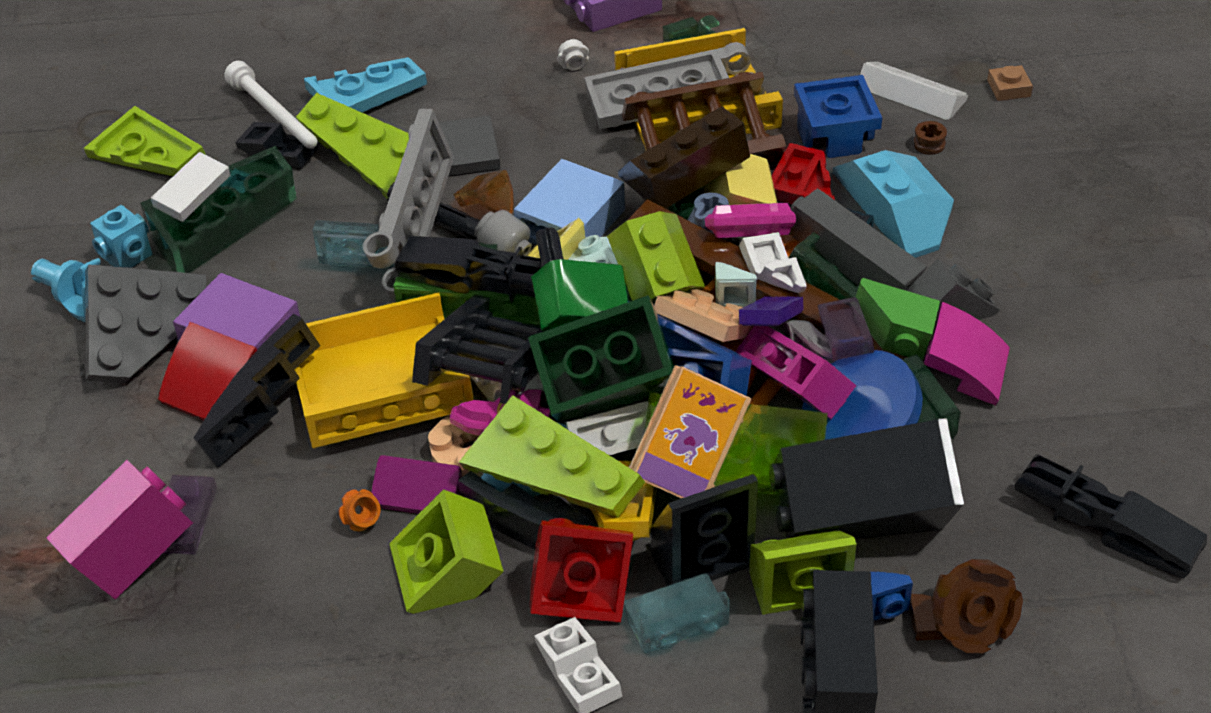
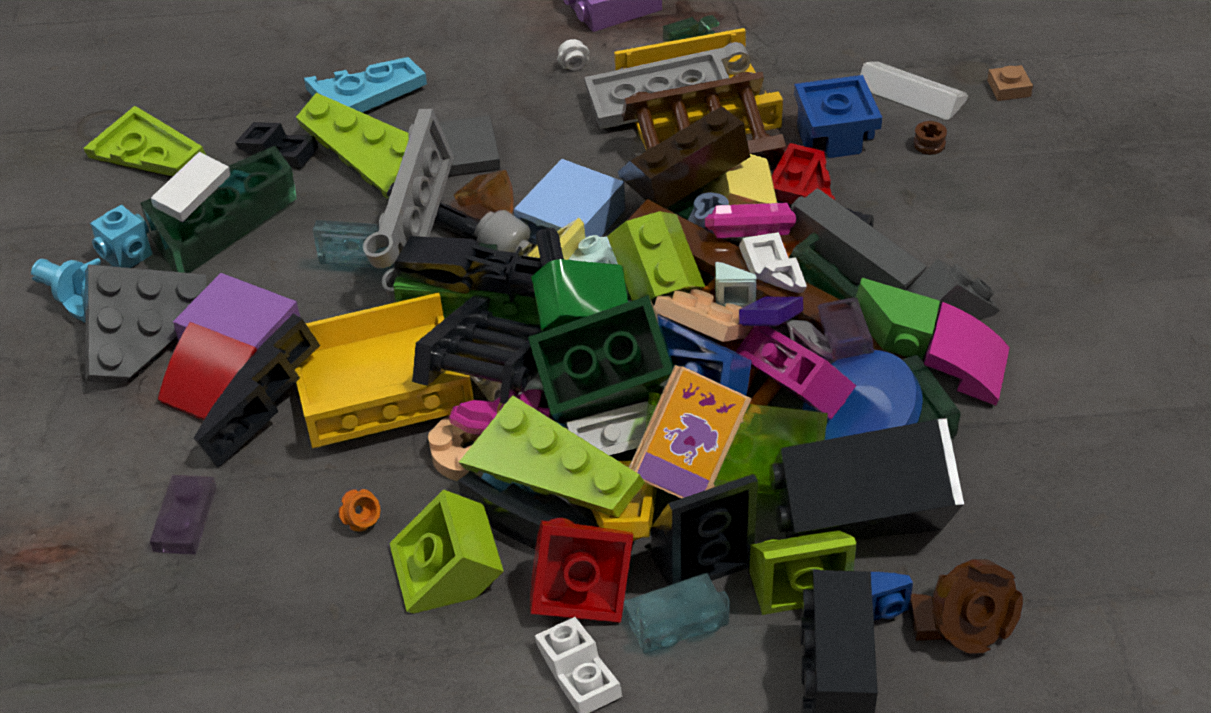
dark pink brick [46,460,193,600] -> none
white piece [224,61,317,149] -> none
magenta slope [371,455,462,514] -> none
medium azure wedge [833,150,954,258] -> none
black arm [1014,454,1207,579] -> none

